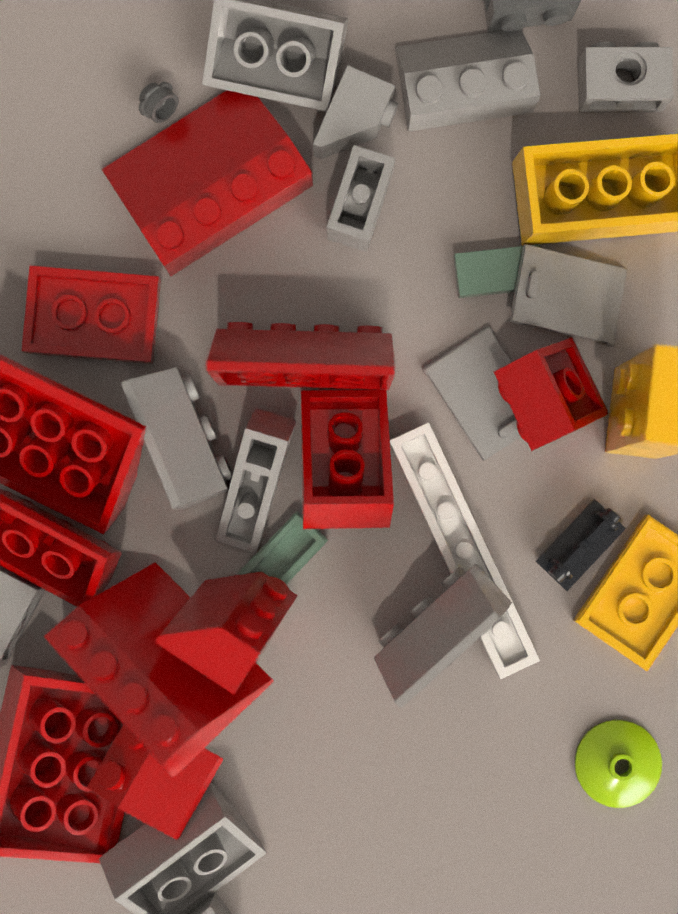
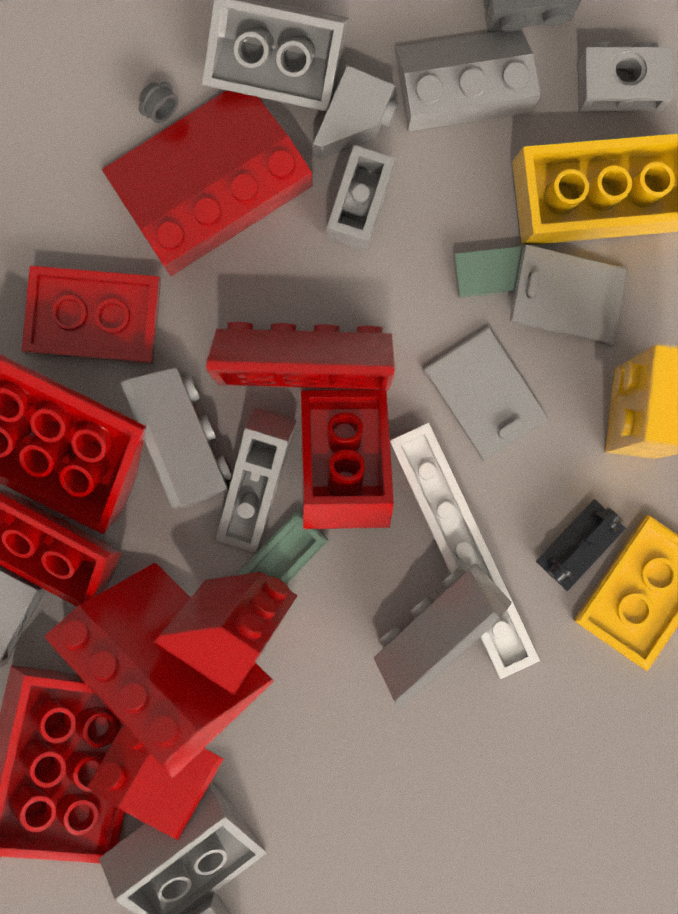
red slope [494,337,609,451] -> none
lime dish [574,720,662,808] -> none

